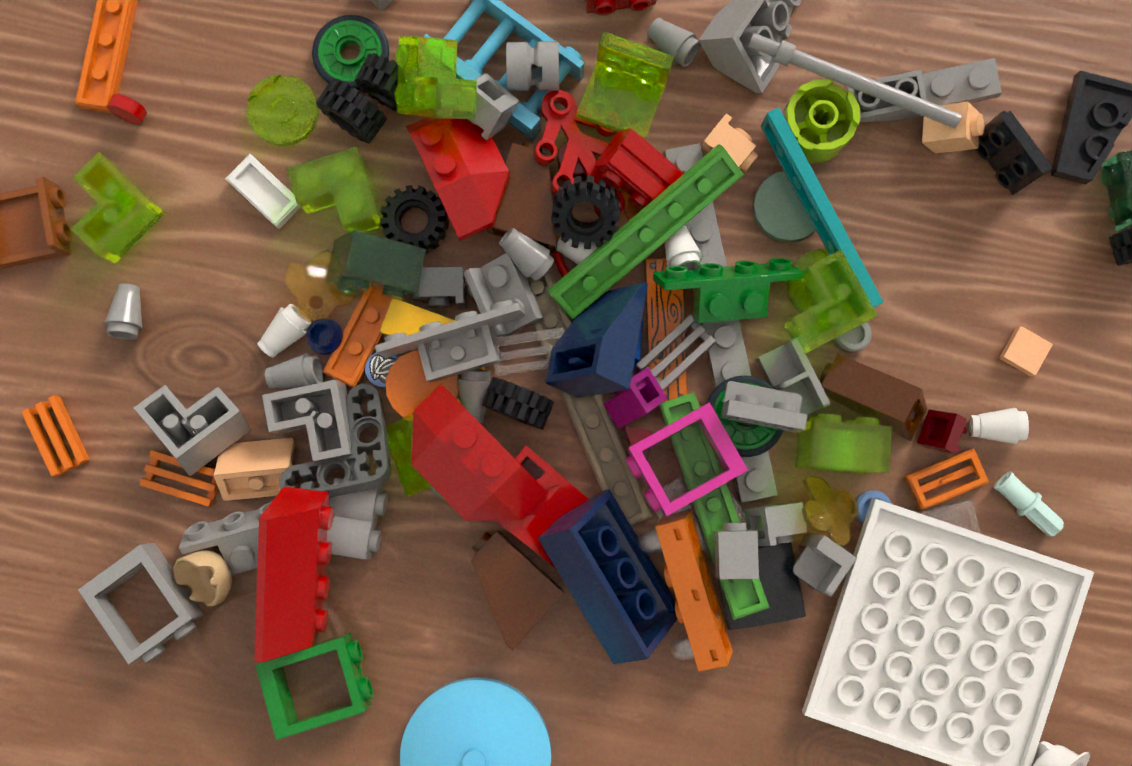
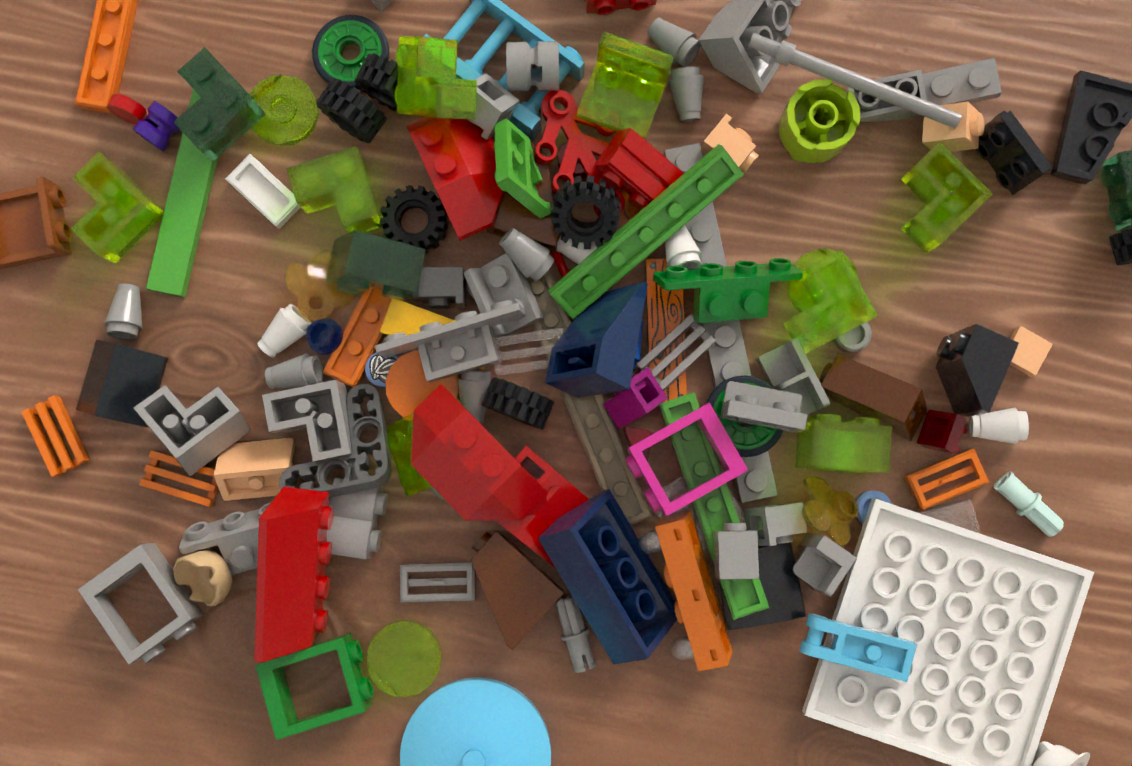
sand green tile [753,171,816,243] -> none
teal tile [760,107,884,314] -> none
none -> black slope [76,340,168,427]
none -> dark purple wheel [132,101,185,152]
none -> bright green tile [146,83,233,298]
none -> clear green brick [174,47,266,162]
none -> clear neon green tile [367,620,442,697]
none -> light grey tile [400,562,476,602]
none -> bright green wing [494,118,552,219]
none -> light grey axle [555,595,597,673]
none -> light grey cone [669,67,704,123]
none -> medium azure plate [799,613,917,682]
none -> clear neon green brick [901,142,993,254]
none -> black slope [936,324,1019,417]

